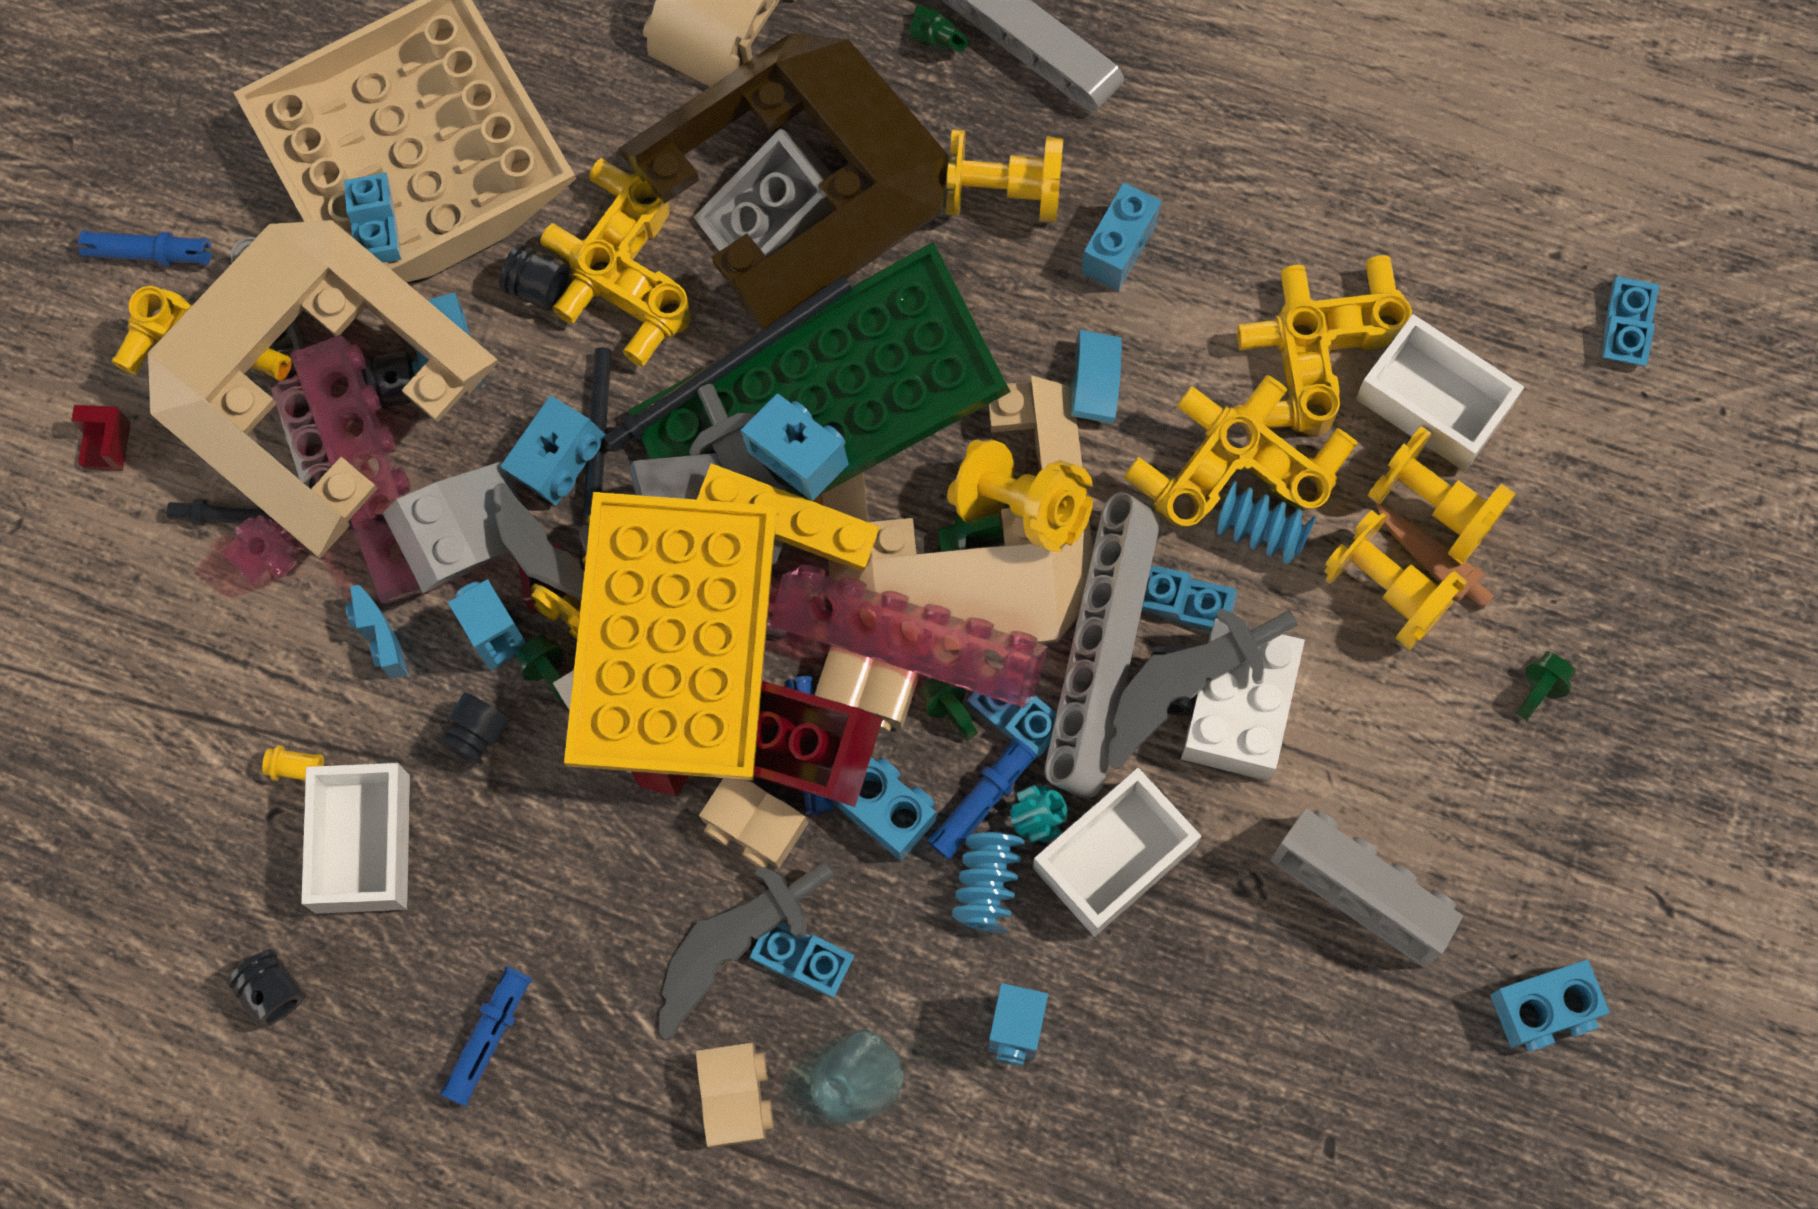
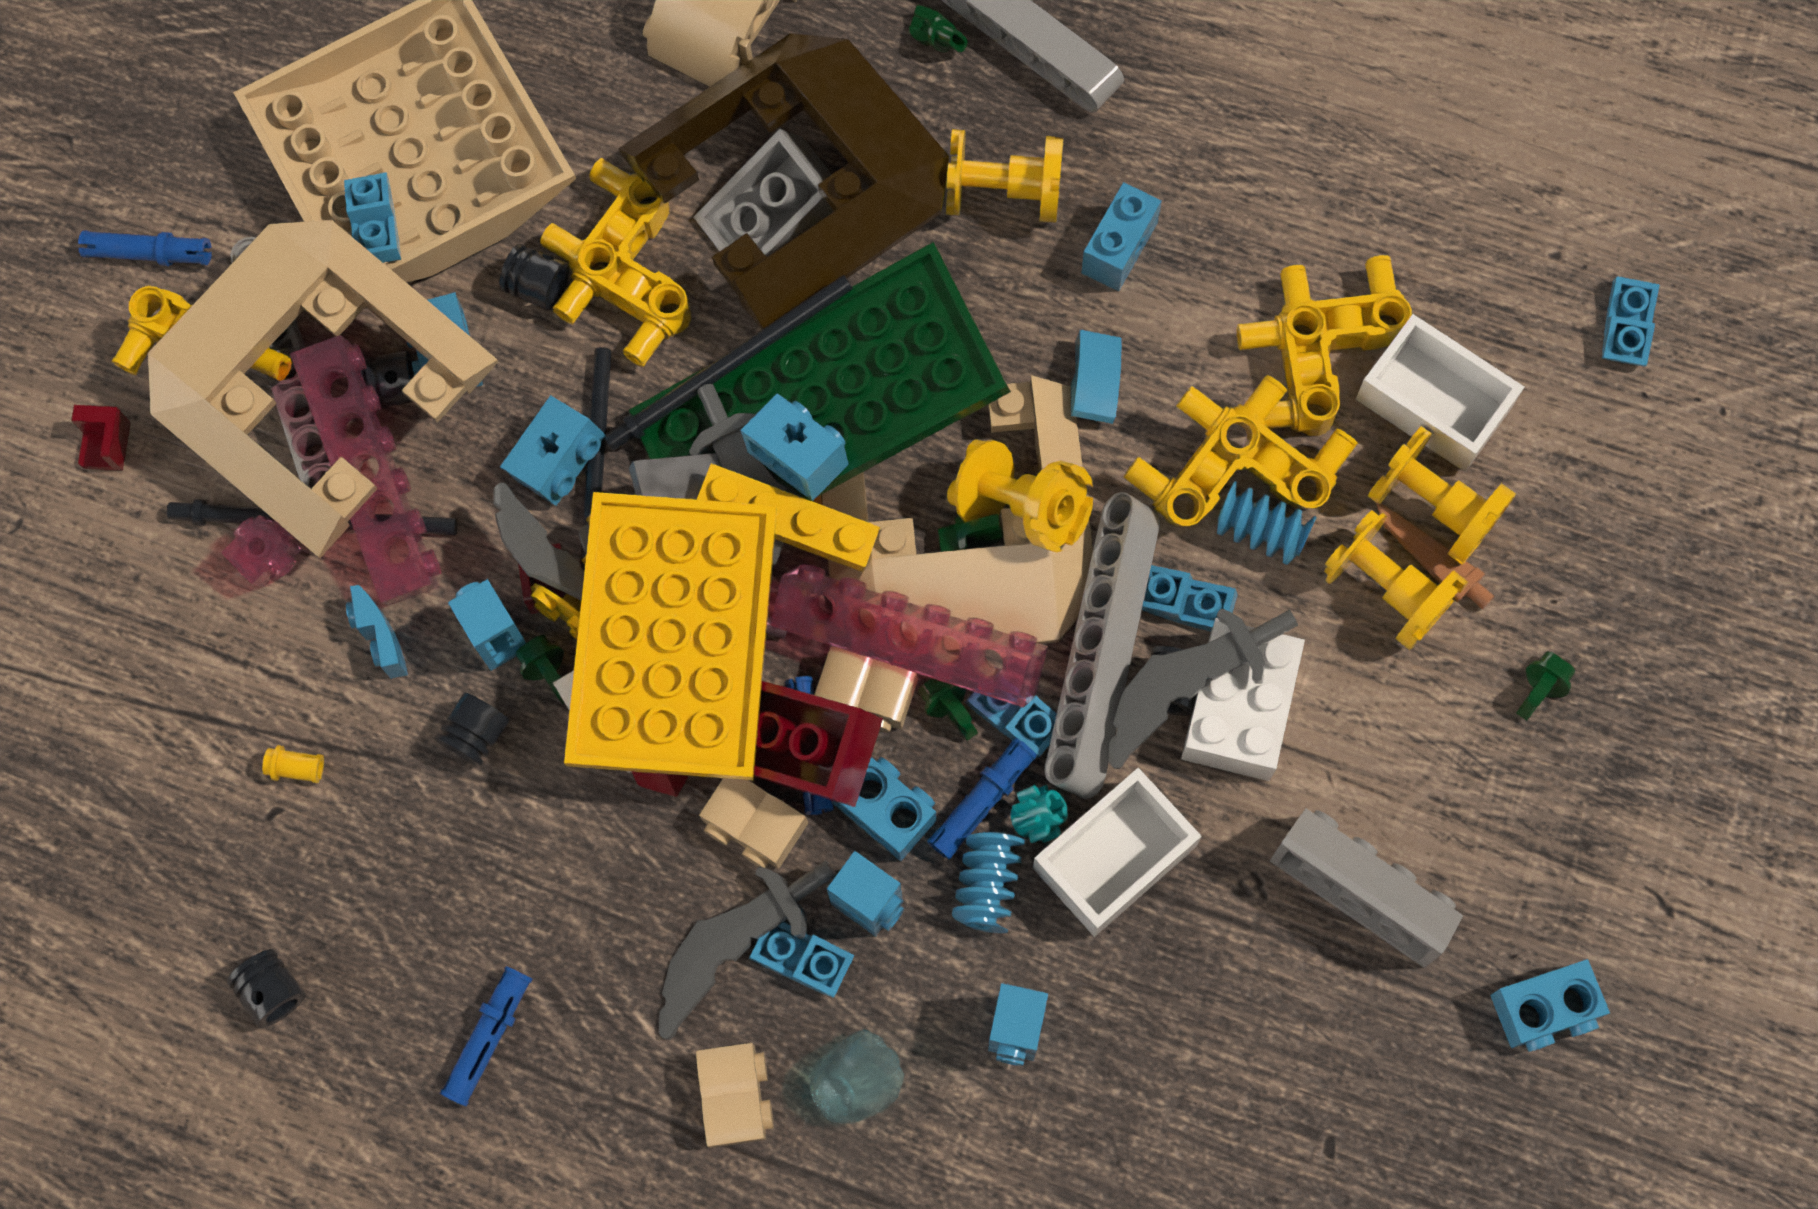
white piece [301,763,410,913] -> none
light grey slope [383,462,522,593] -> none
none -> dark azure brick [827,851,904,937]

